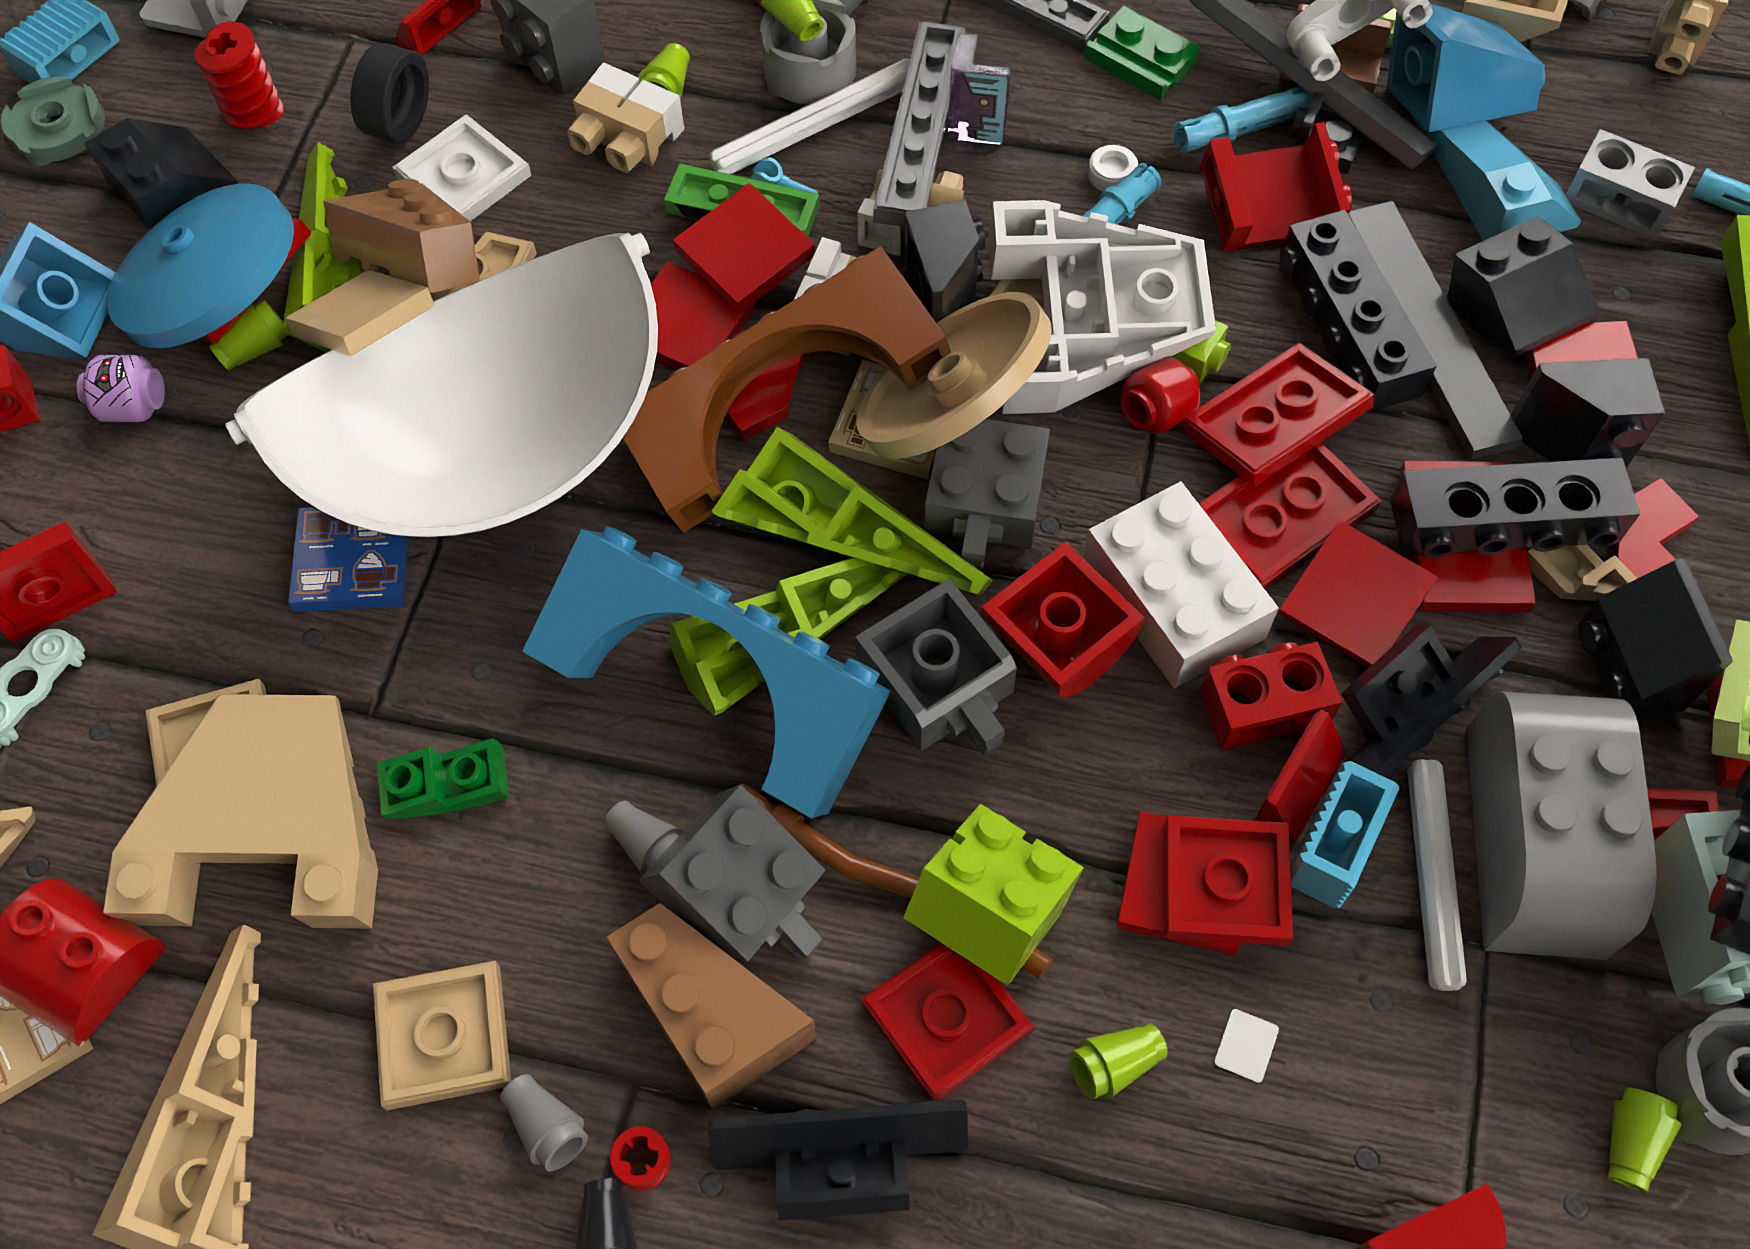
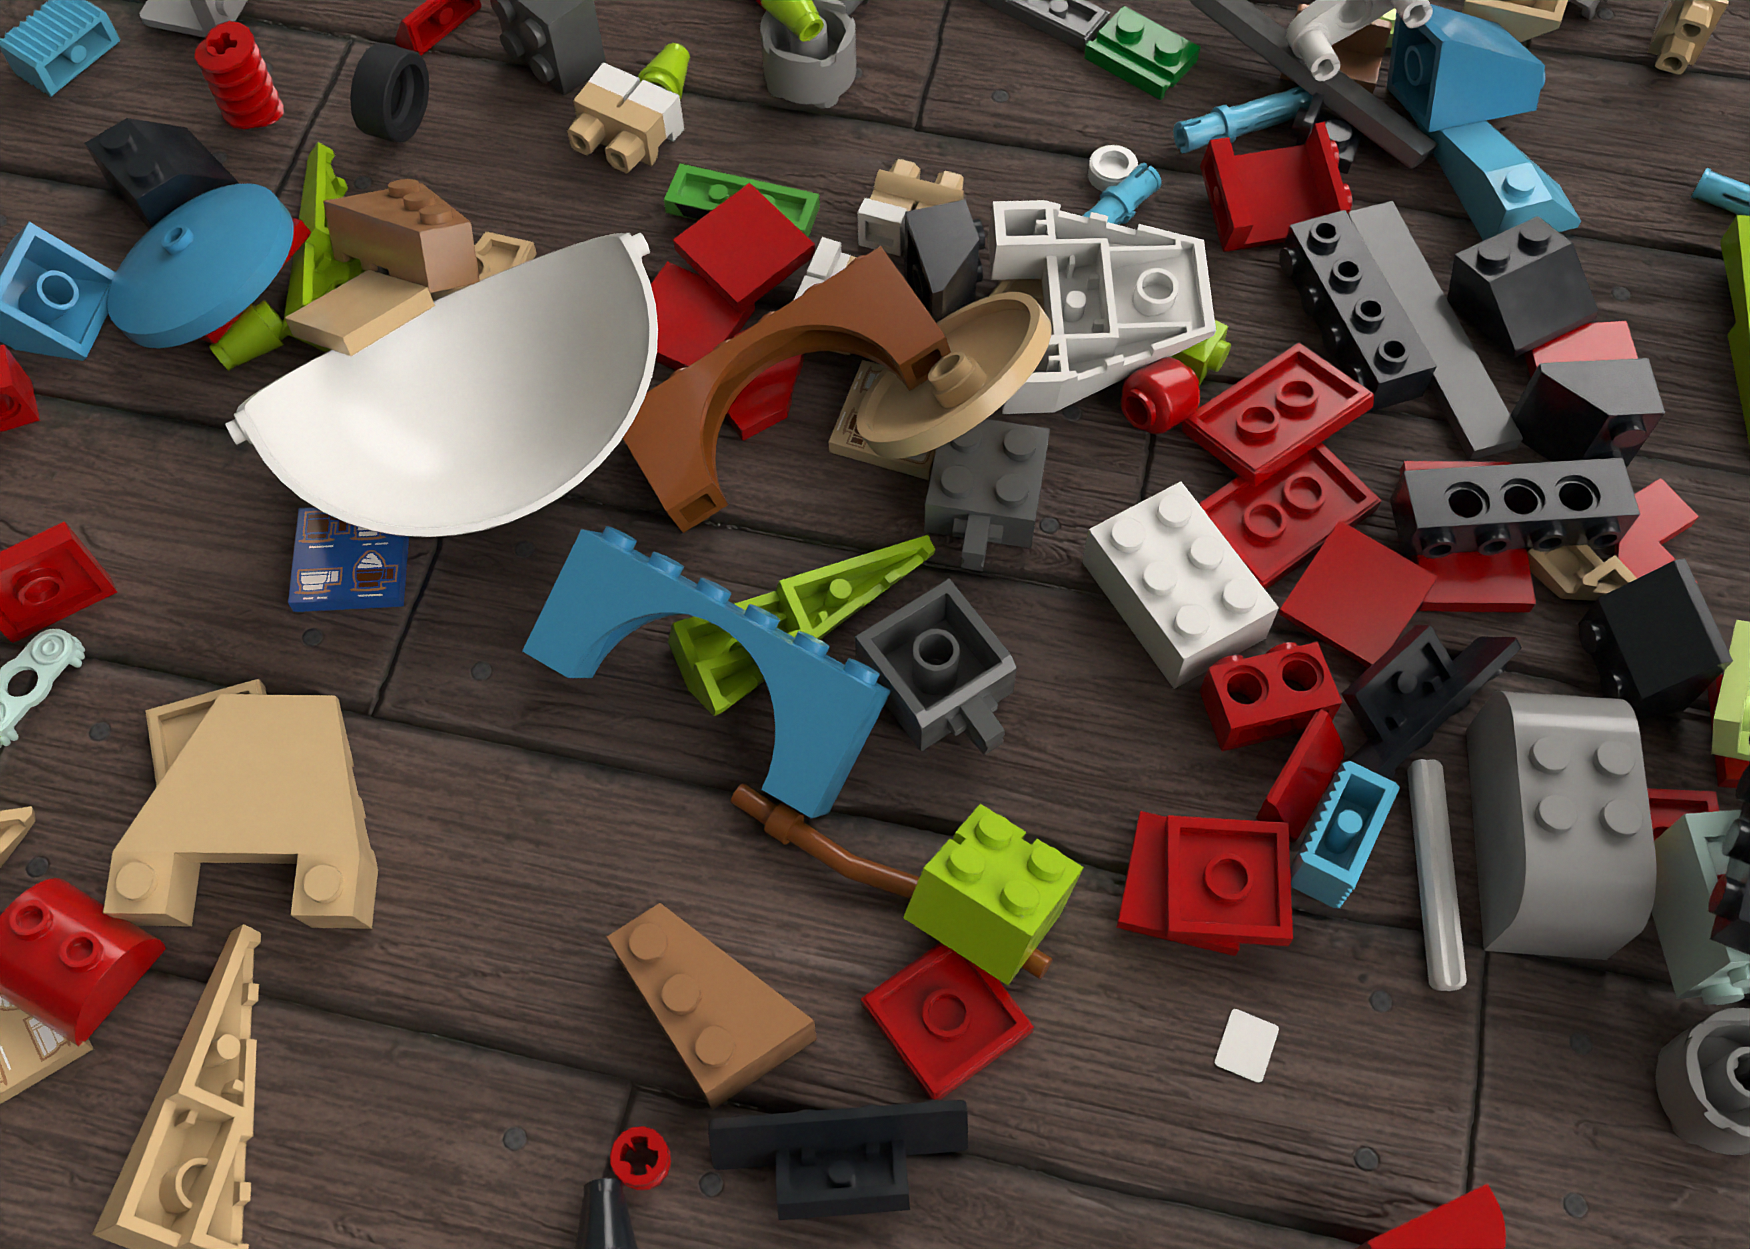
sand green plate [1,77,105,166] -> none
lavender head [77,355,165,422] -> none
tan tile [373,961,511,1111] -> none
green slope [377,738,510,819] -> none
white tile [393,114,532,221] -> none
light grey cone [500,1074,588,1171] -> none
light grey cone [604,801,683,876] -> none
dark grey hinge [638,784,826,963] -> none
white axle [709,59,910,175] -> none
lime wedge [711,427,993,595] -> none
medium azure hand [749,157,818,193] -> none
tile [873,22,965,227] -> none
clear purple panel [948,33,1011,145] -> none
red brick [981,541,1145,698] -> none
lime cone [1069,1023,1168,1100] -> none
light grey brick [1566,129,1695,240] -> none
lime cone [1607,1087,1682,1192] -> none

